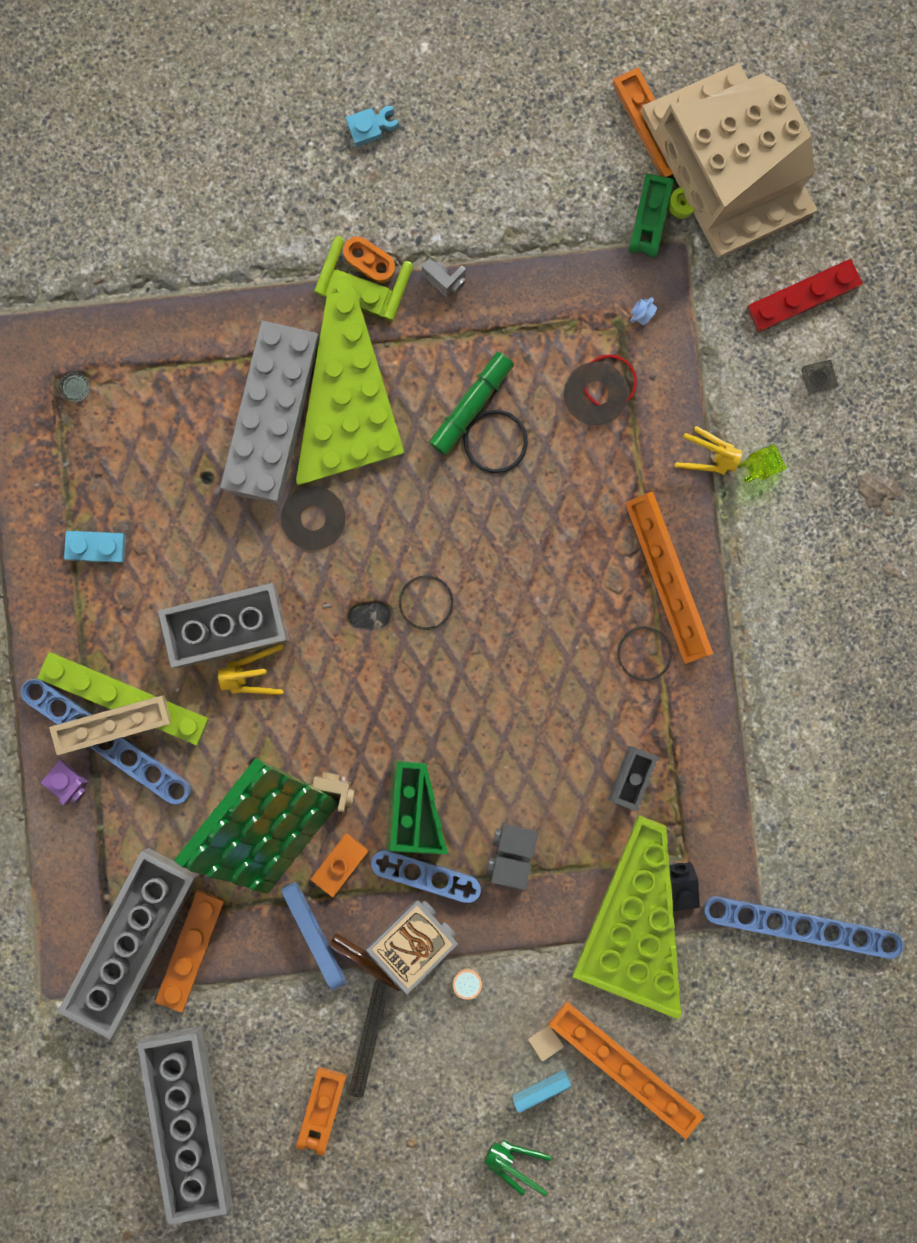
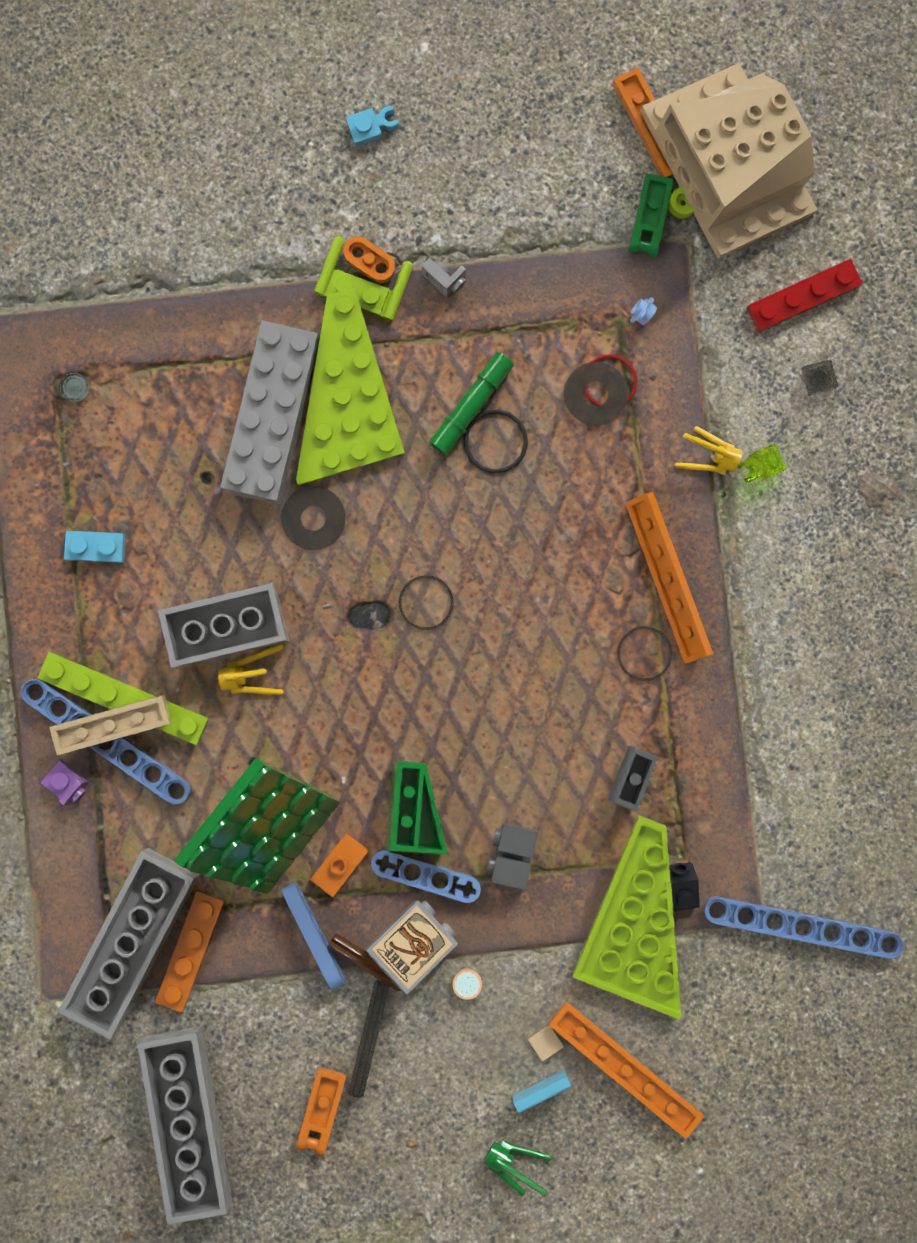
tan bracket [313,772,355,813] -> none

